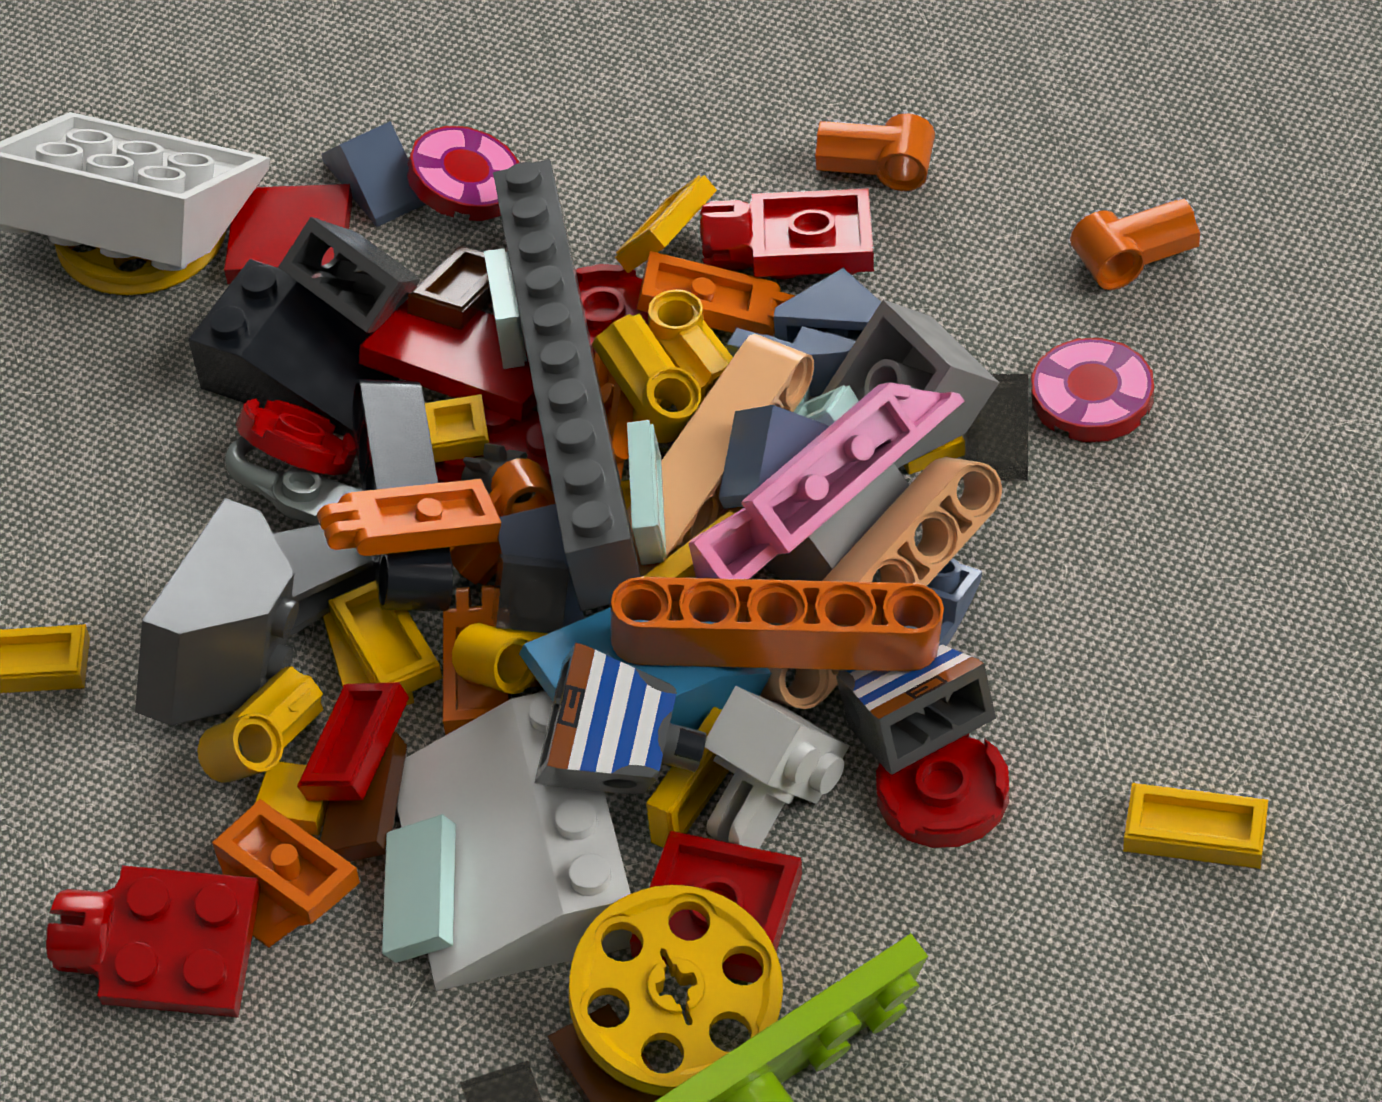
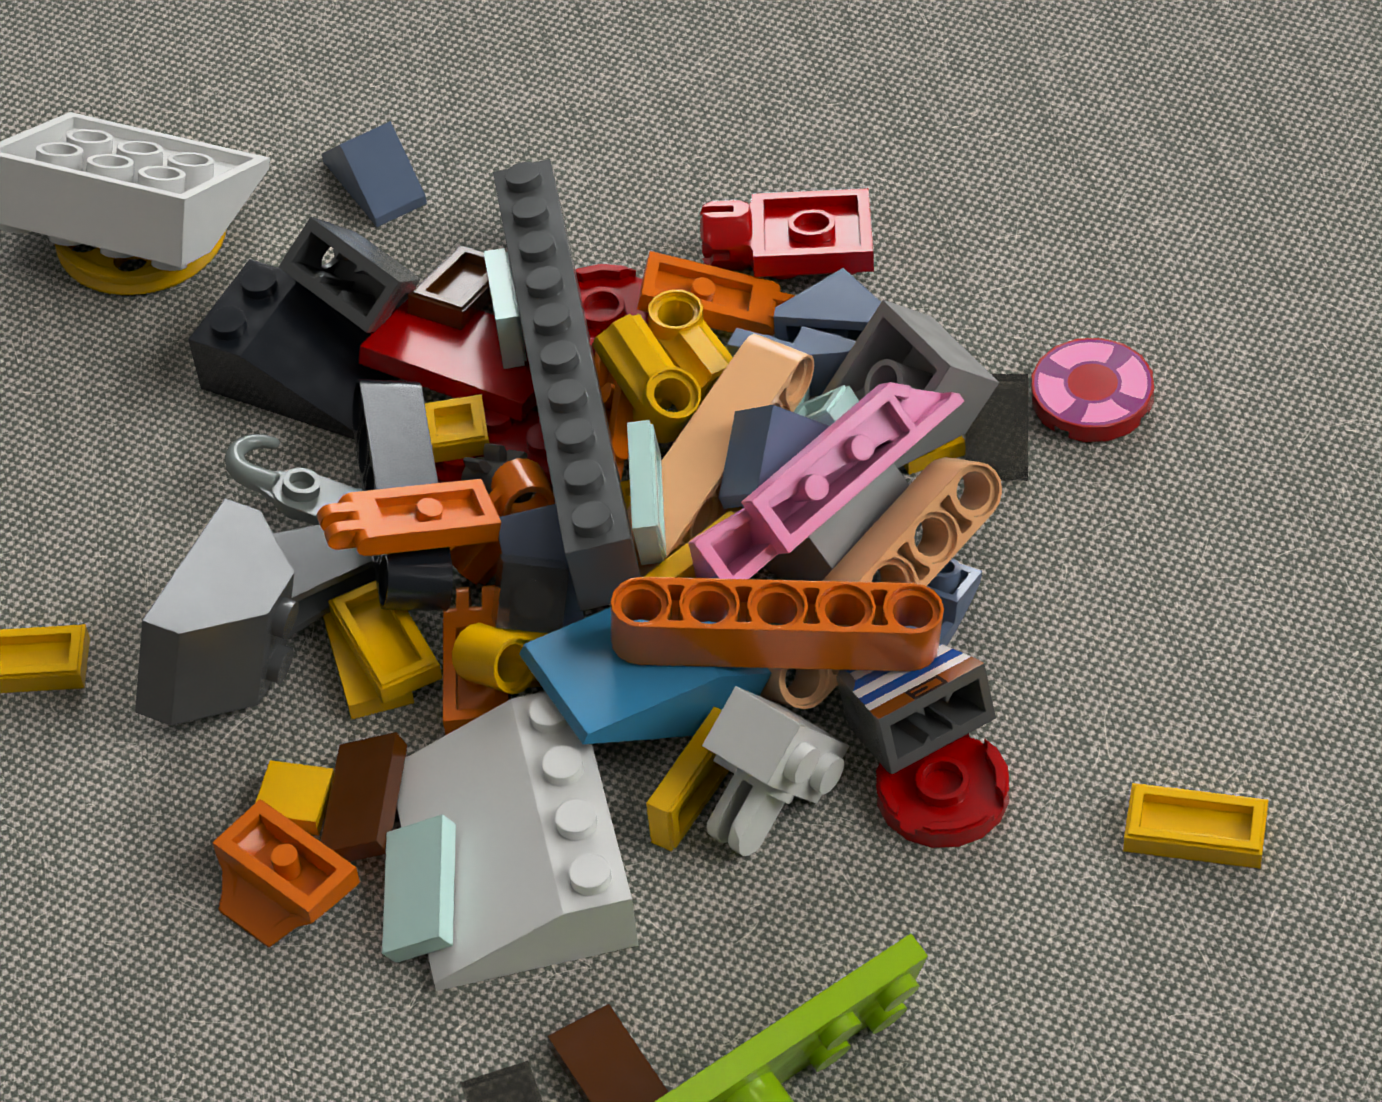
red plate [46,865,261,1018] -> none
yellow piece [197,666,323,783] -> none
red tile [224,184,353,284] -> none
red tile [235,398,357,475] -> none
red tile [297,682,409,801] -> none
tile [407,126,519,221] -> none
torso [534,643,706,795] -> none
yellow wedge [569,885,783,1096] -> none
yellow tile [615,175,717,273] -> none
red plate [630,831,802,983] -> none
orange piece [815,113,935,191] -> none
orange piece [1070,198,1200,290] -> none

